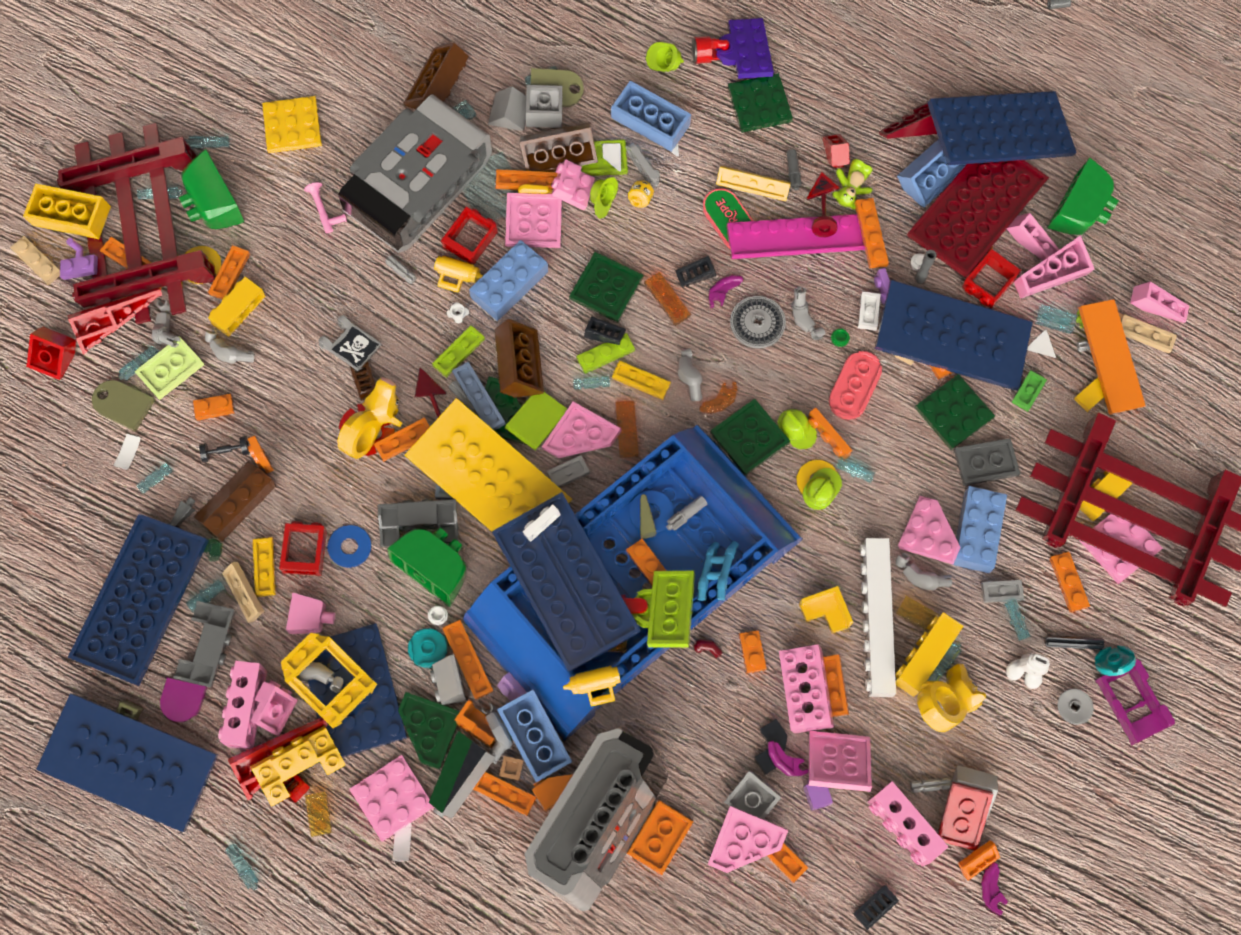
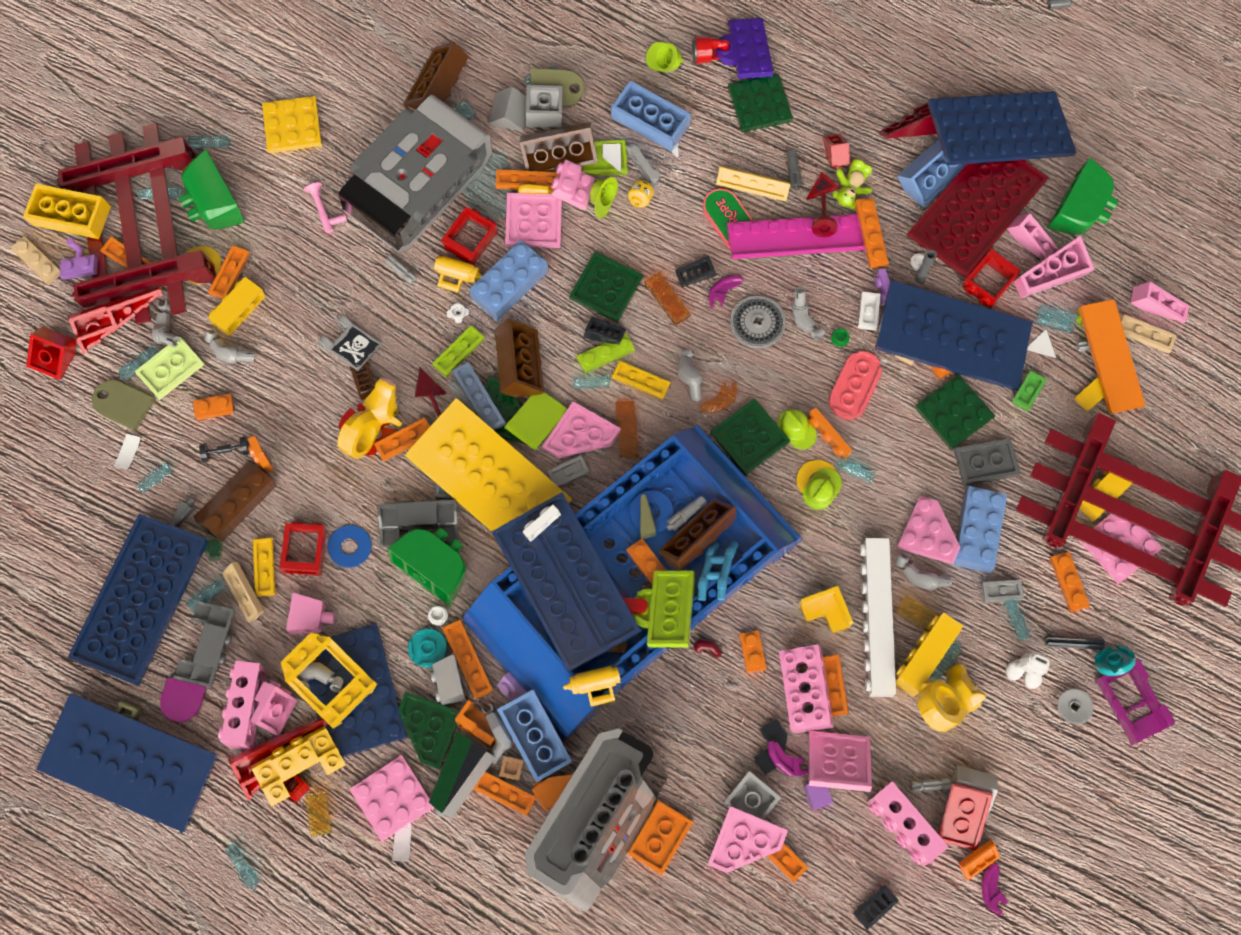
none -> reddish brown slope [658,498,737,571]

